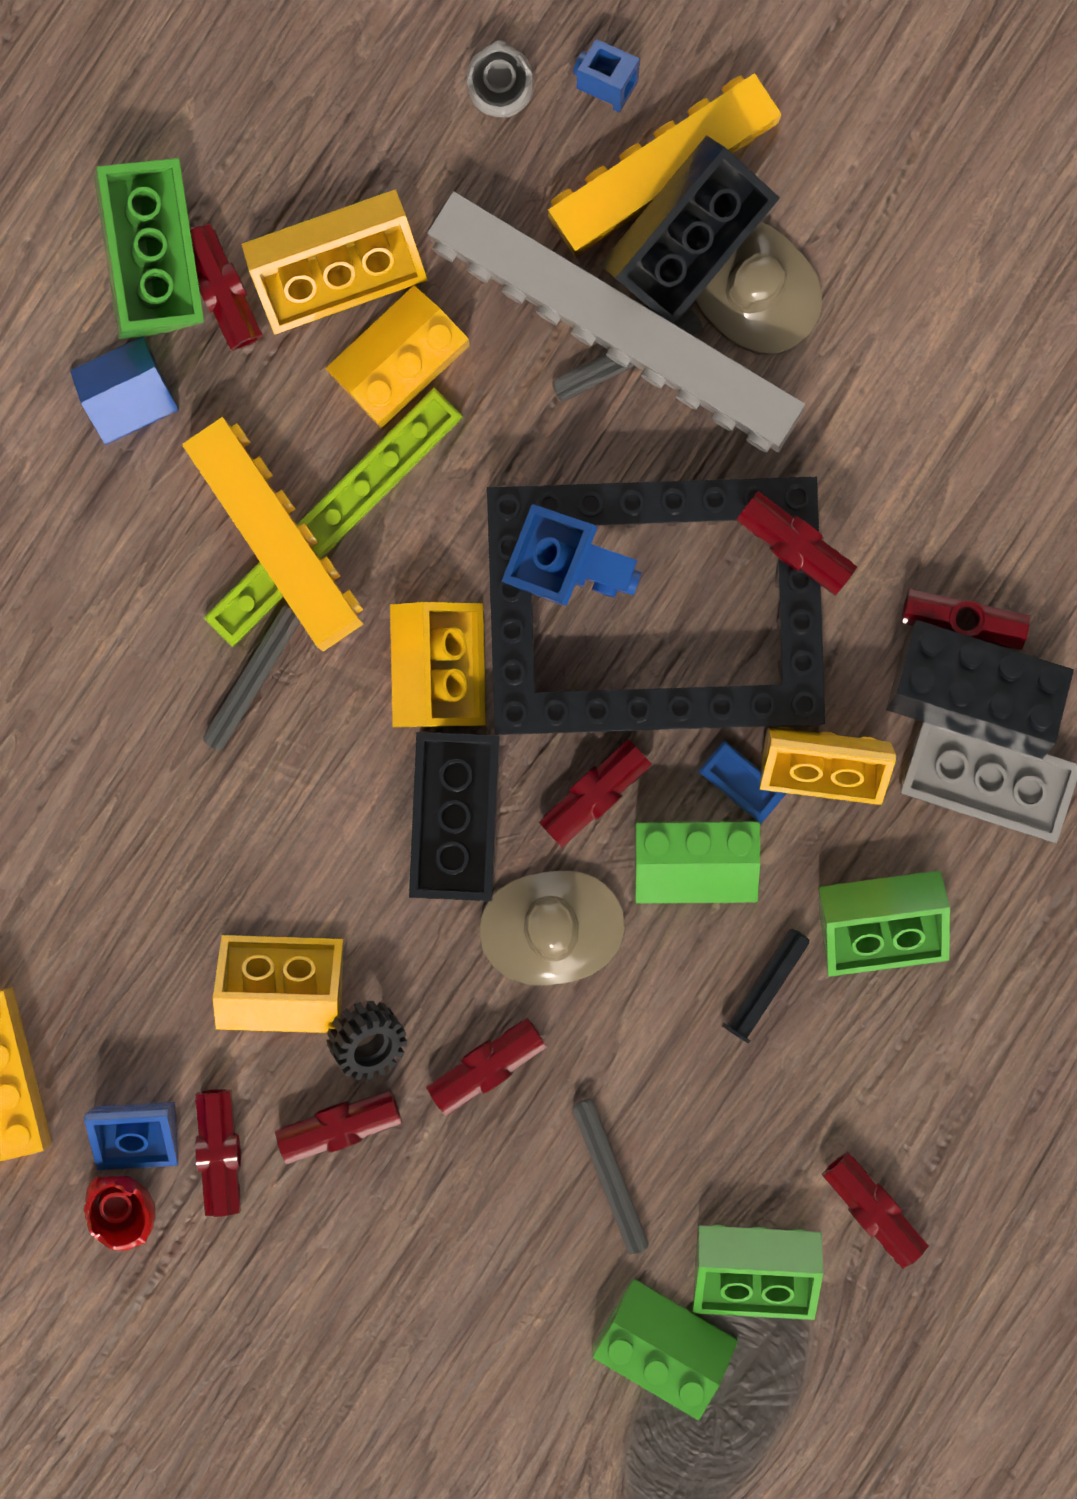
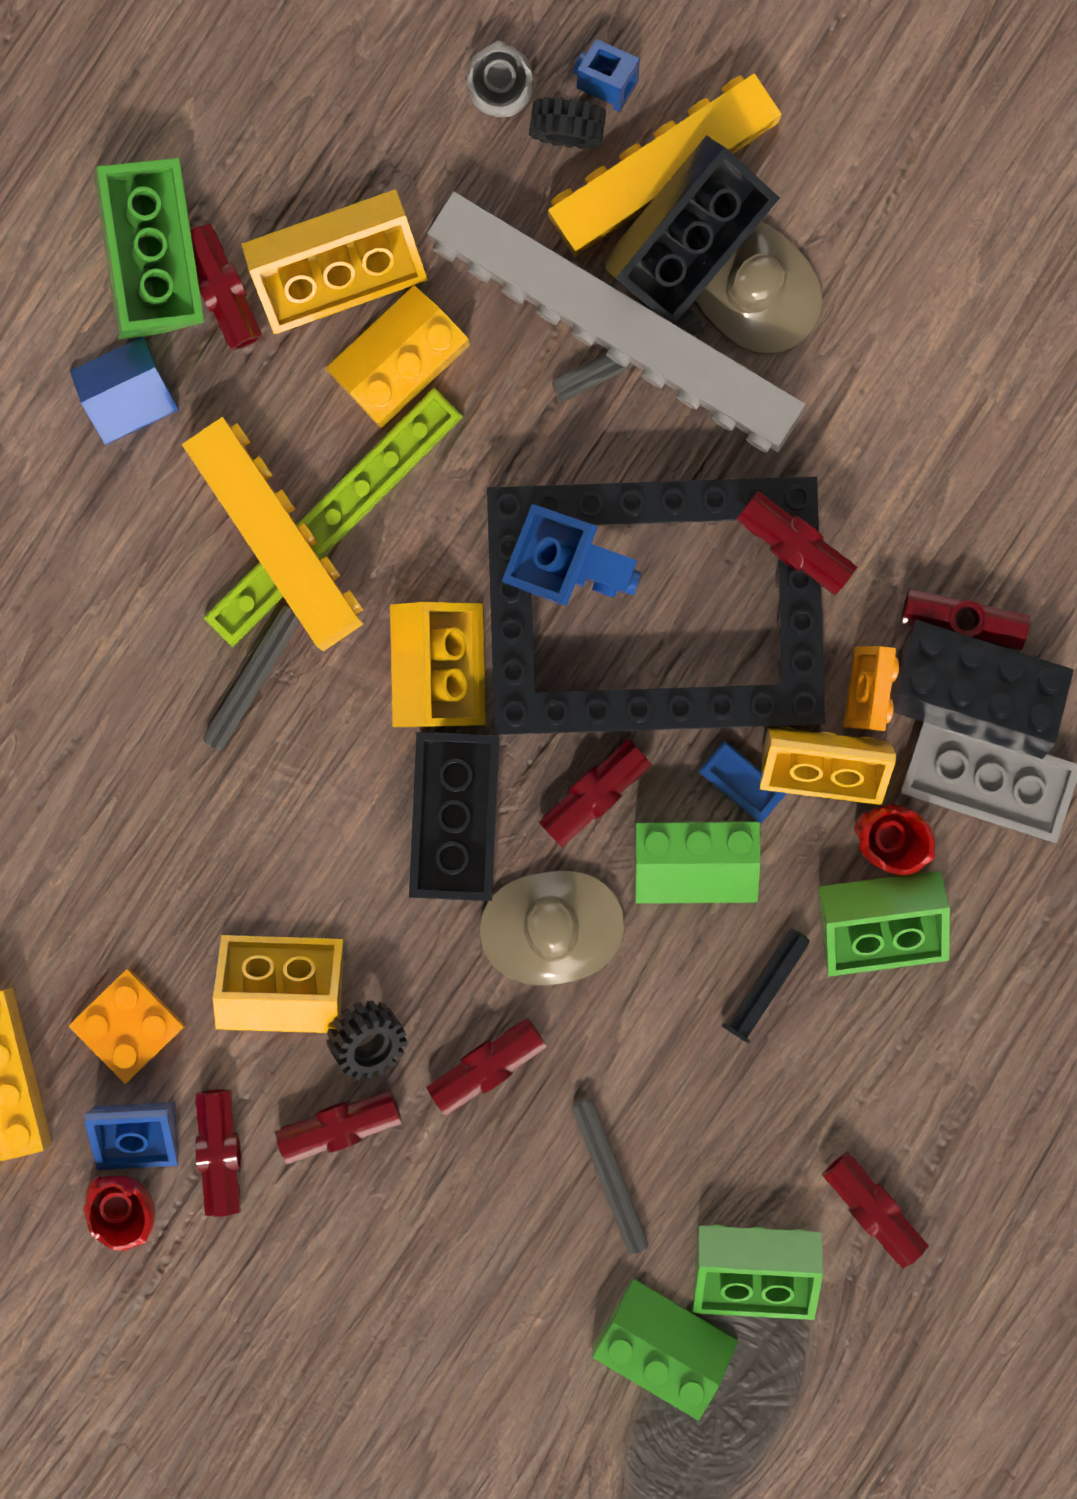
none -> light orange plate [69,968,185,1084]
none -> black tyre [529,97,606,149]
none -> light orange plate [843,646,899,731]
none -> red hair [854,804,935,876]

